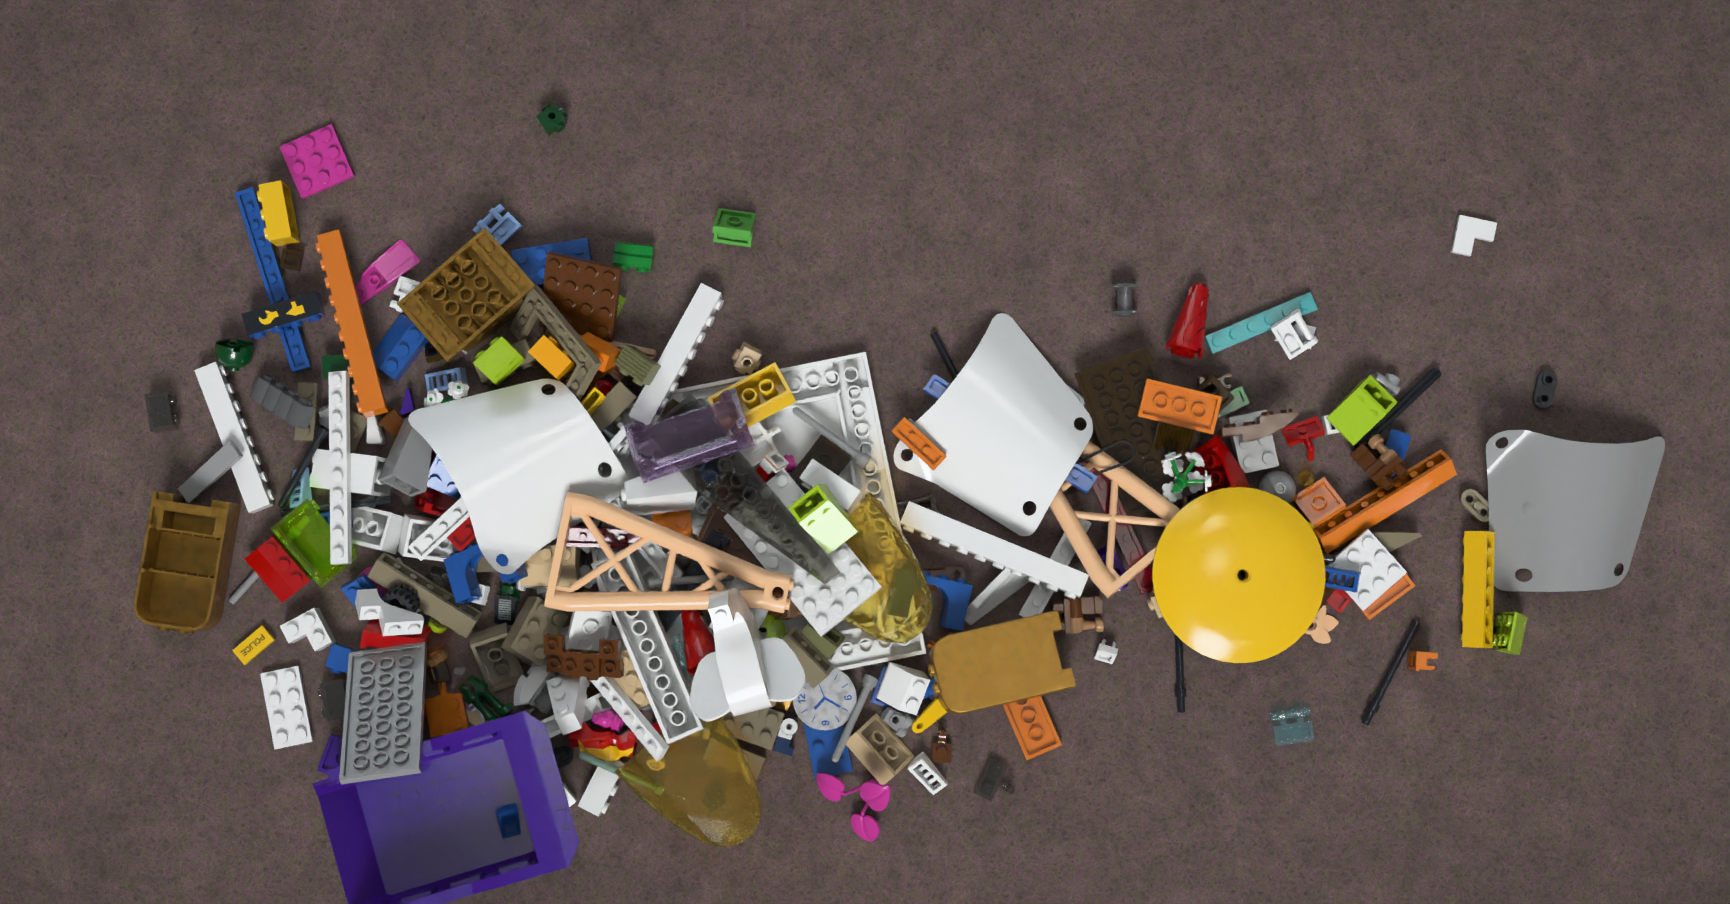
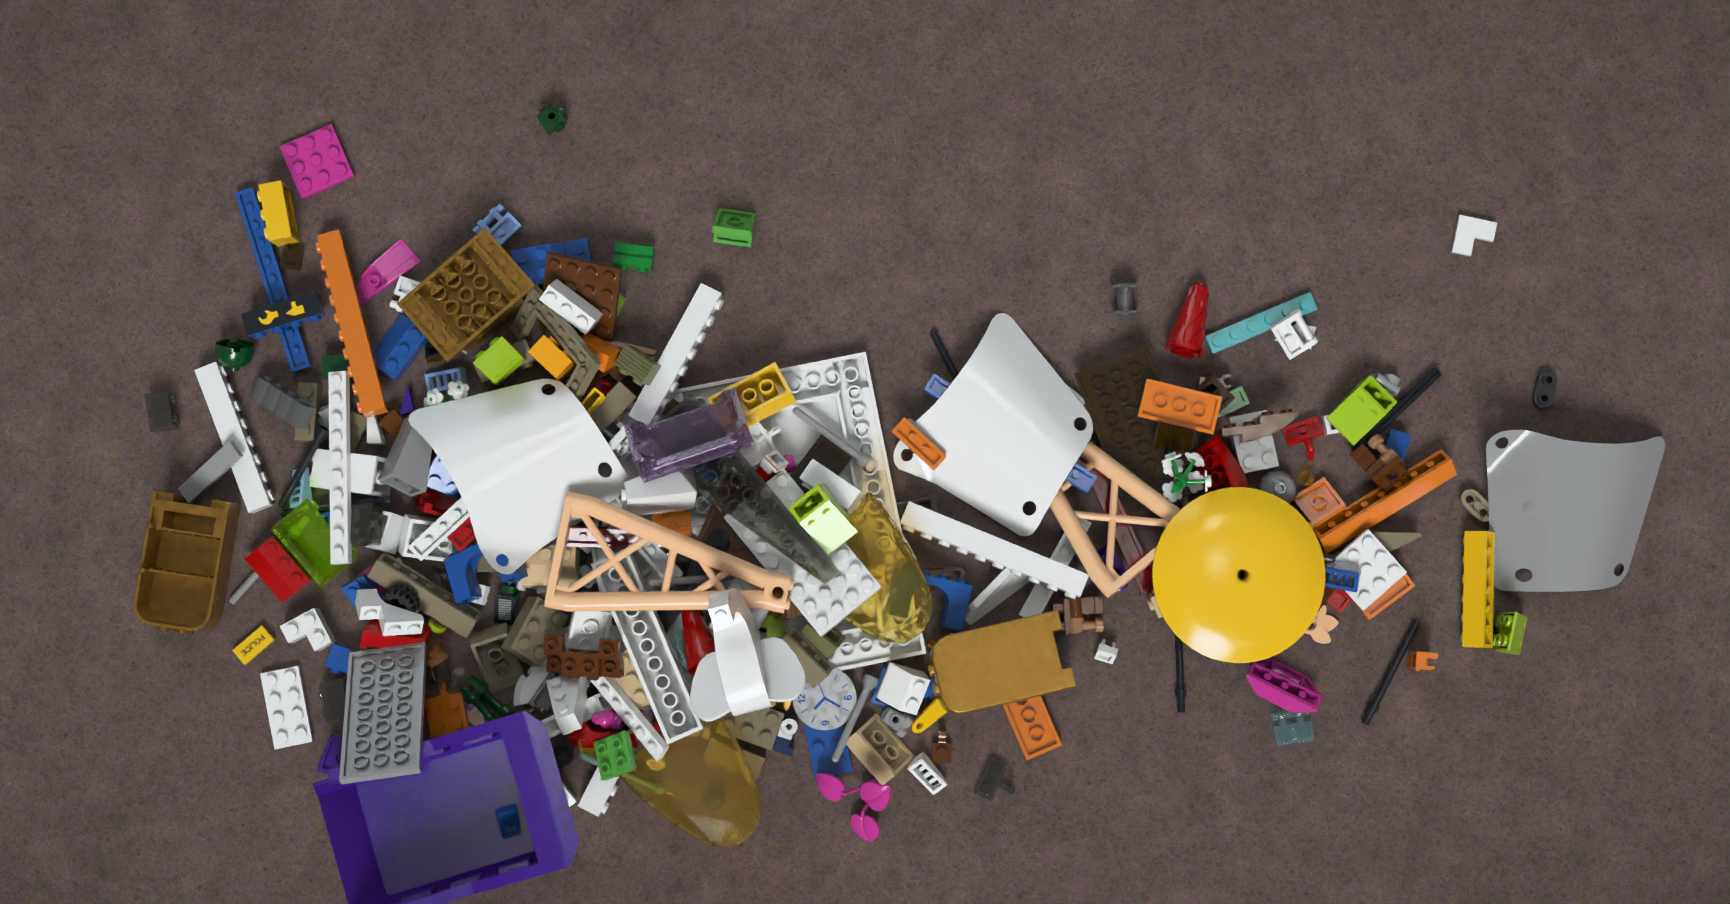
tan brick [732,342,762,375] -> none
black piece [1076,440,1136,475] -> none
none -> clear smoke brick [350,503,383,547]
none -> white brick [539,279,603,335]
none -> bright green plate [594,731,638,781]
none -> dark pink wedge [1246,658,1323,712]

